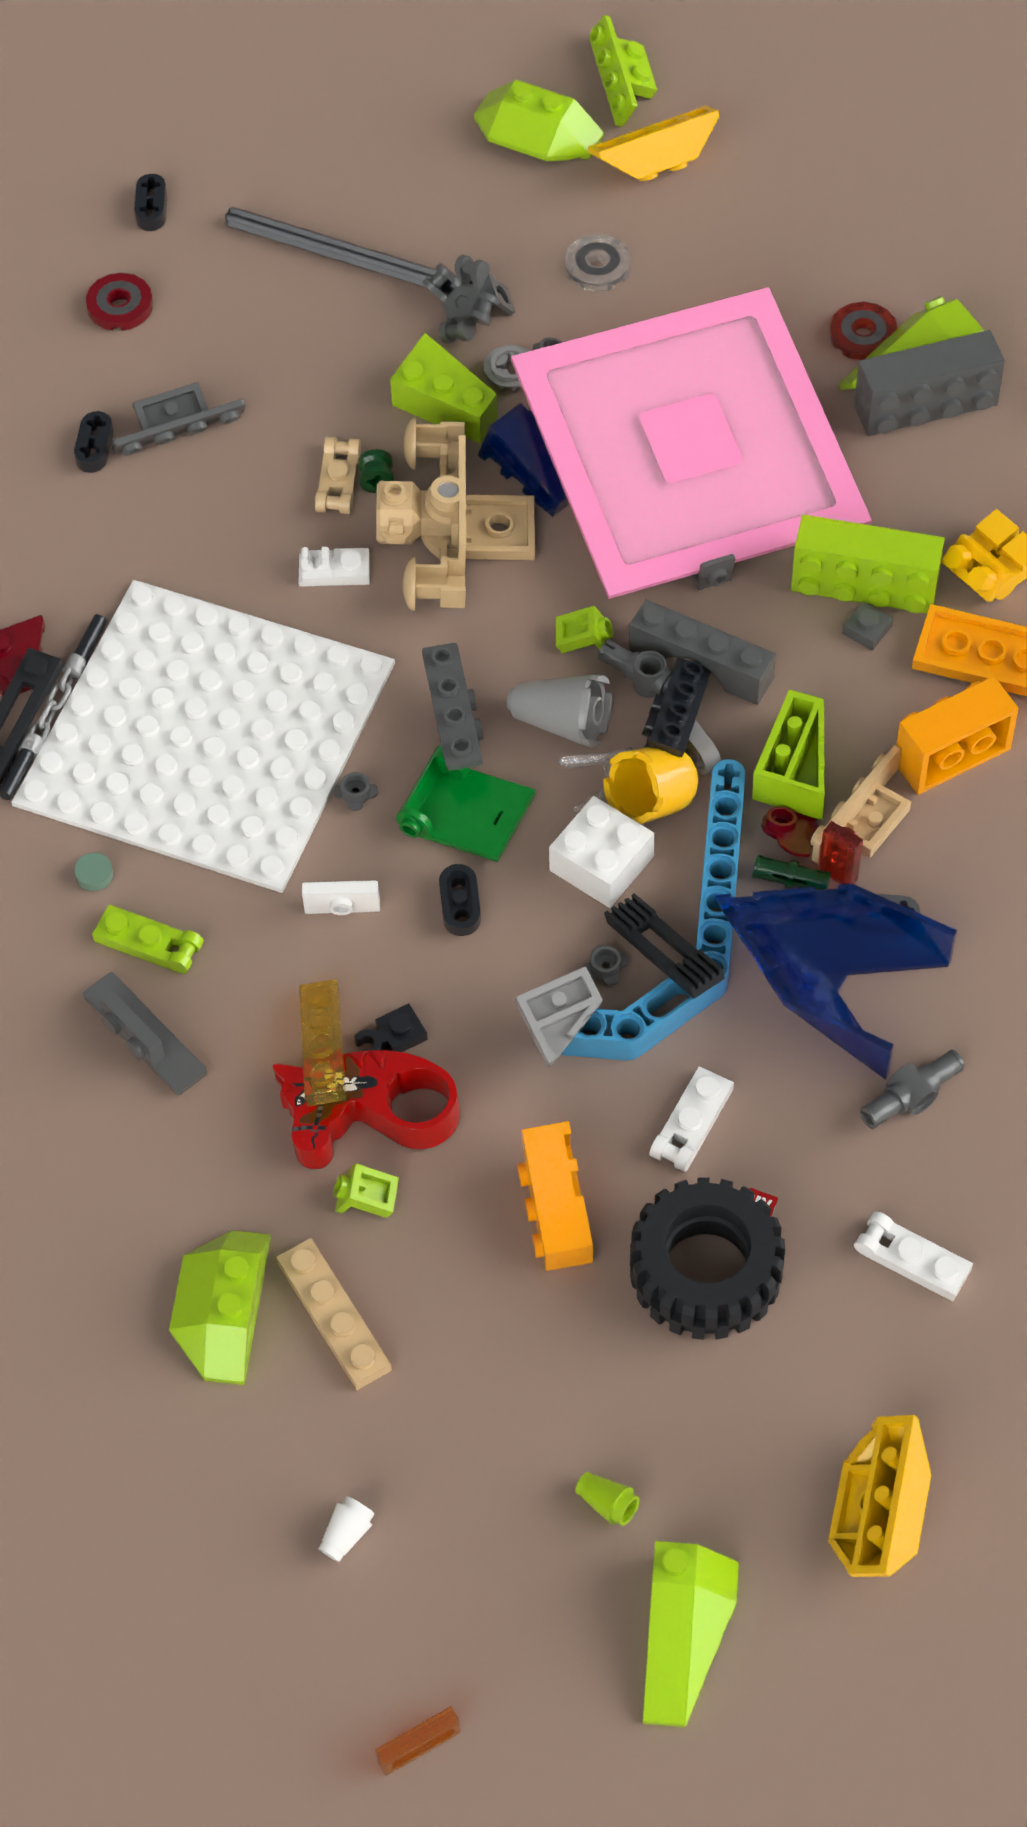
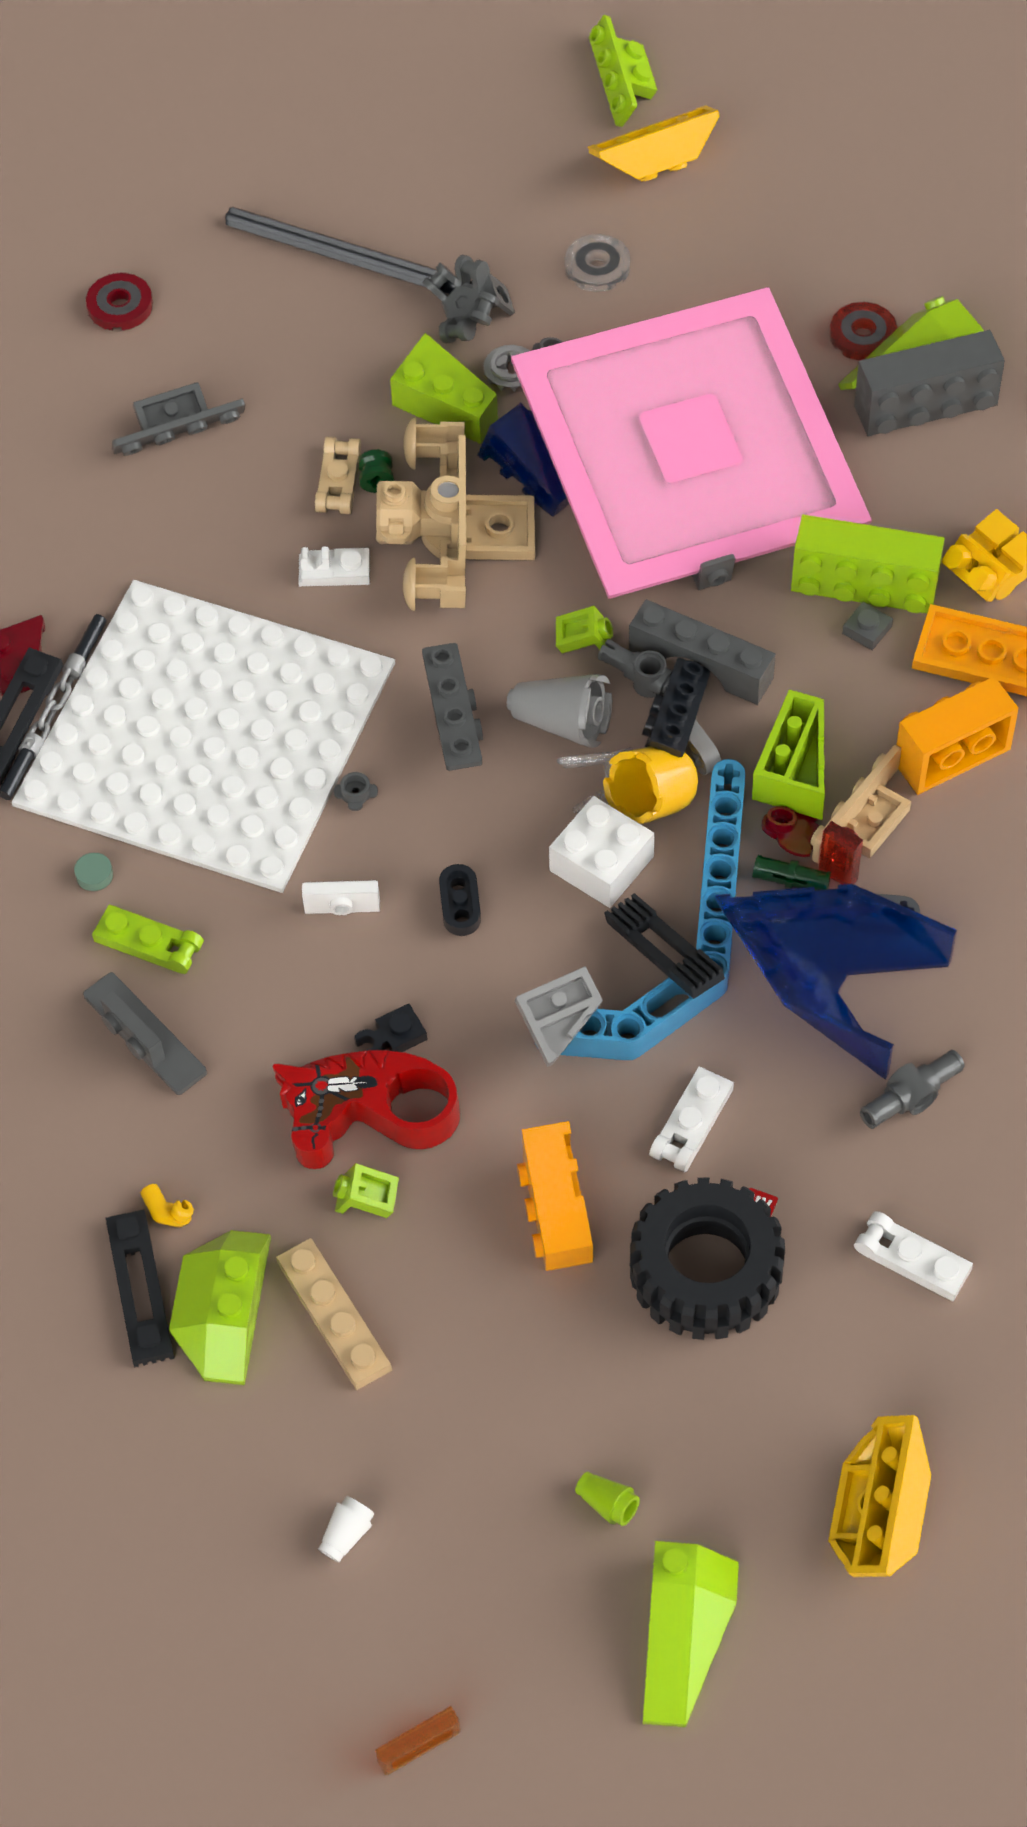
black beam [74,411,113,473] -> none
black beam [134,174,167,231] -> none
clear yellow plate [299,979,346,1106] -> none
green door [396,745,536,862] -> none
lime wedge [474,80,604,161] -> none
dark grey plate [584,946,628,986] -> none
none -> black container [105,1209,174,1368]
none -> yellow arm [140,1184,194,1228]

